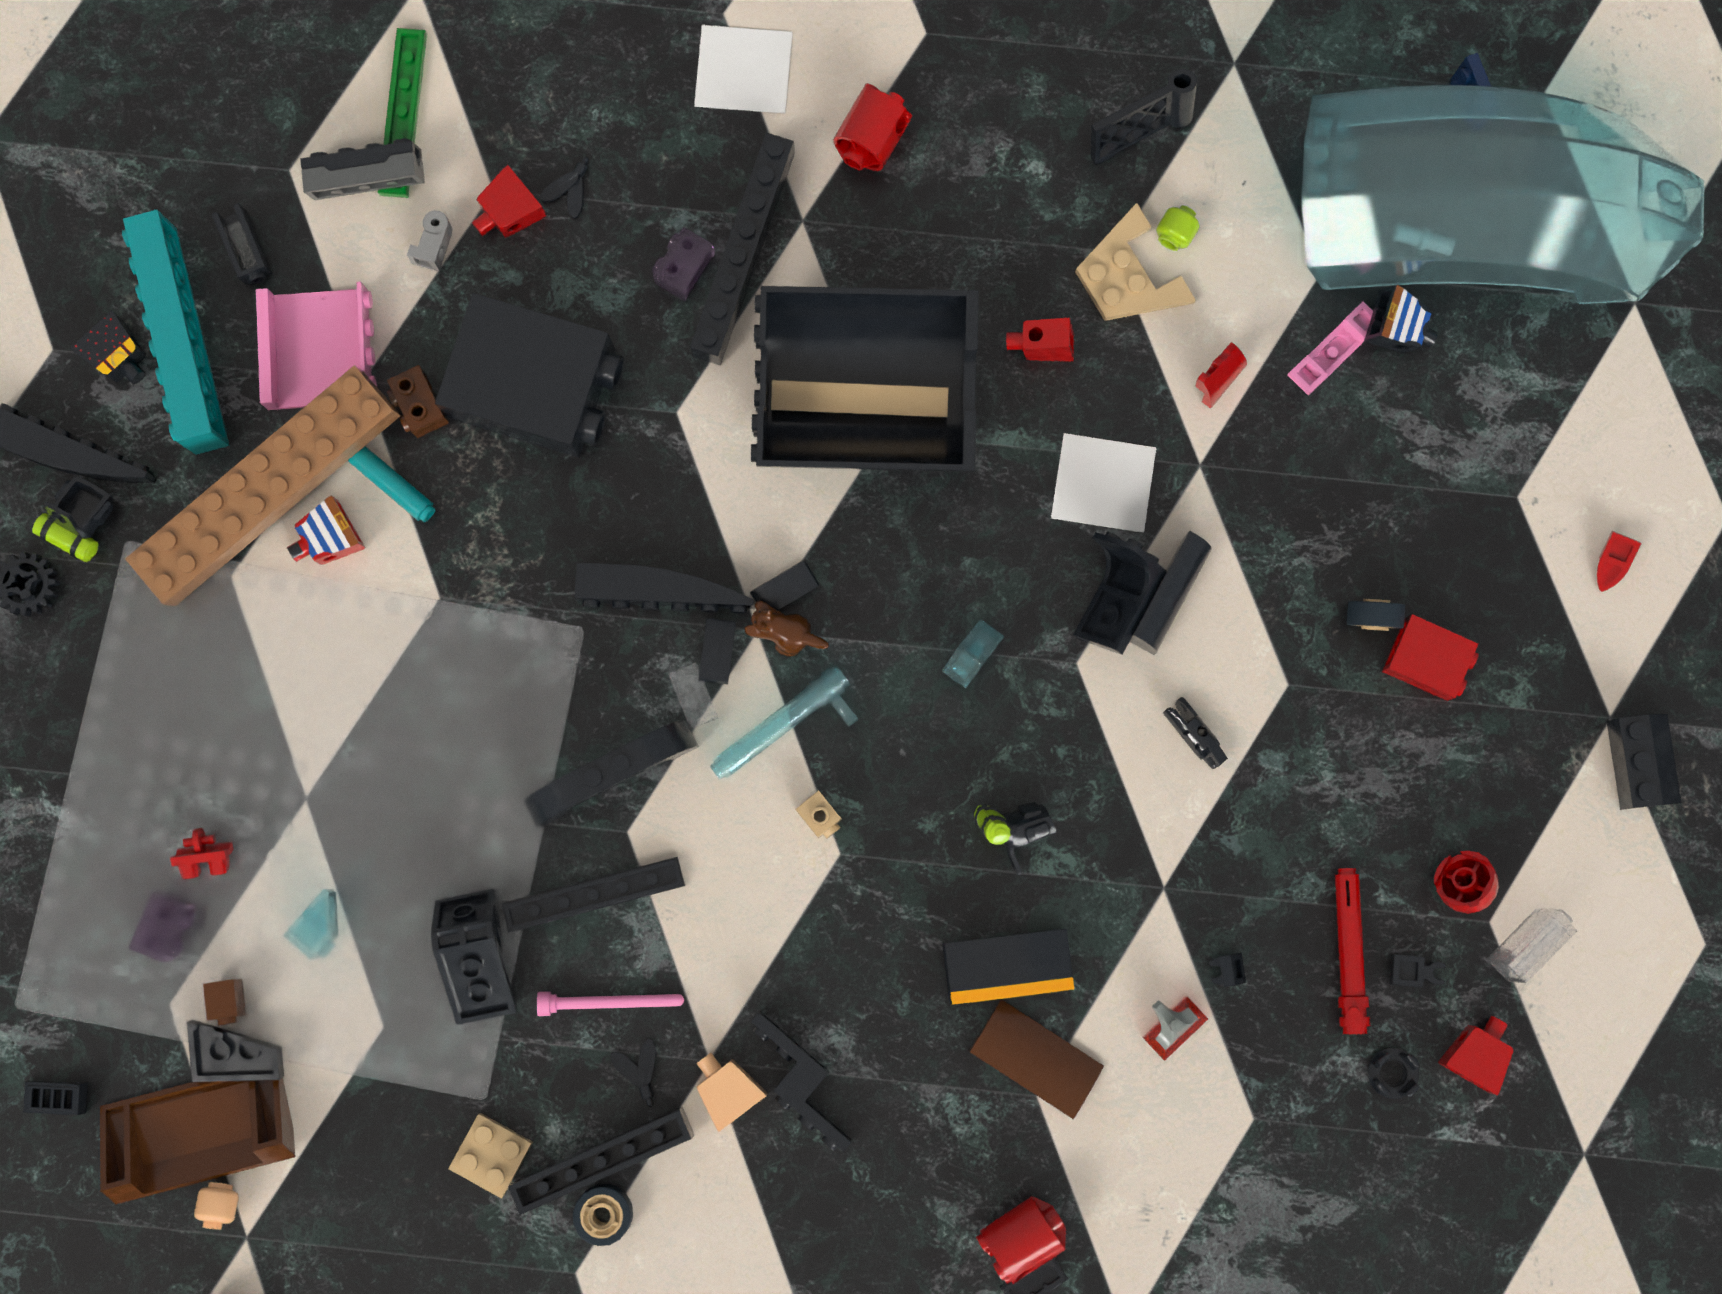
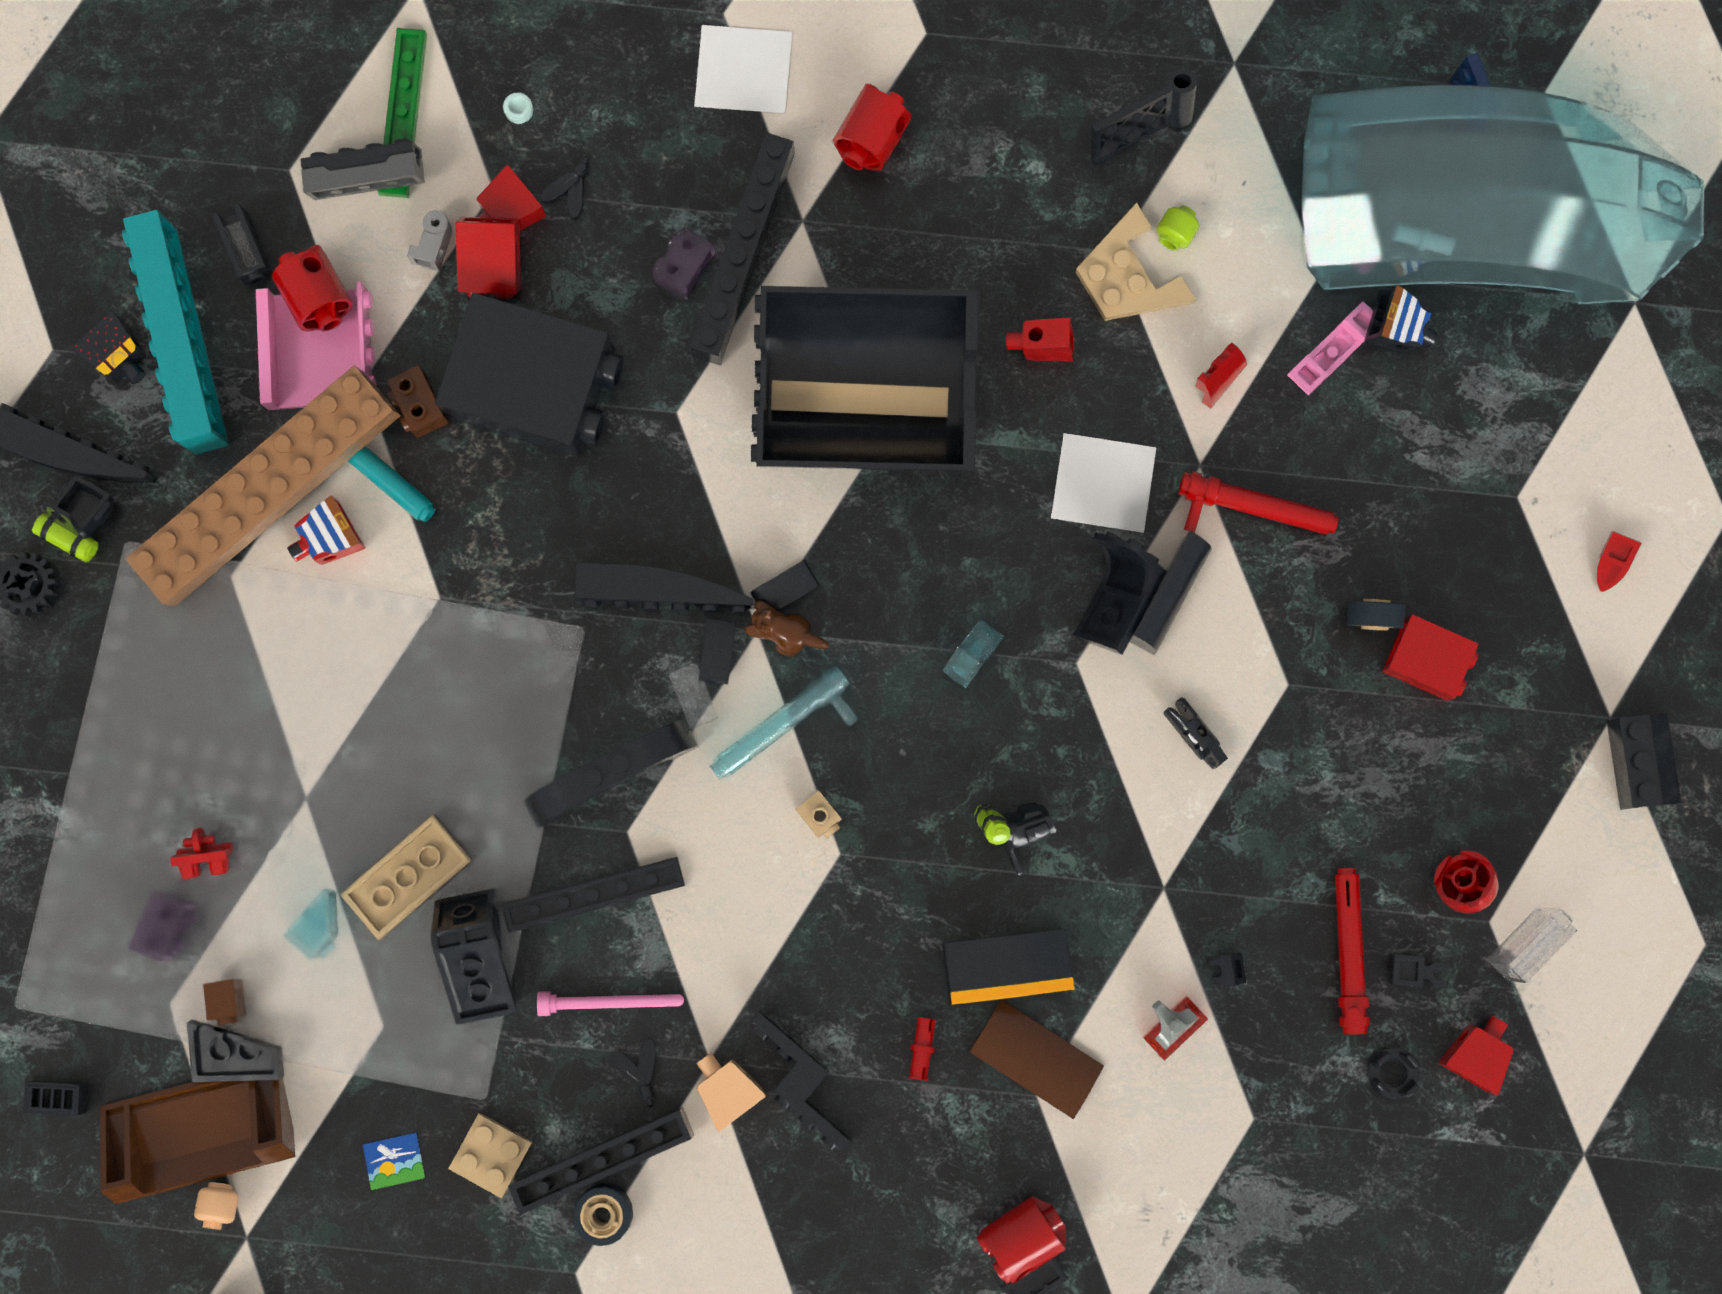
none -> red cylinder [272,245,353,332]
none -> tan tile [340,815,473,940]
none -> sticker [363,1133,425,1190]
none -> red brick [455,217,521,299]
none -> light aqua tile [503,93,533,124]
none -> red pin [908,1017,936,1081]
none -> red cylinder [1178,471,1339,535]

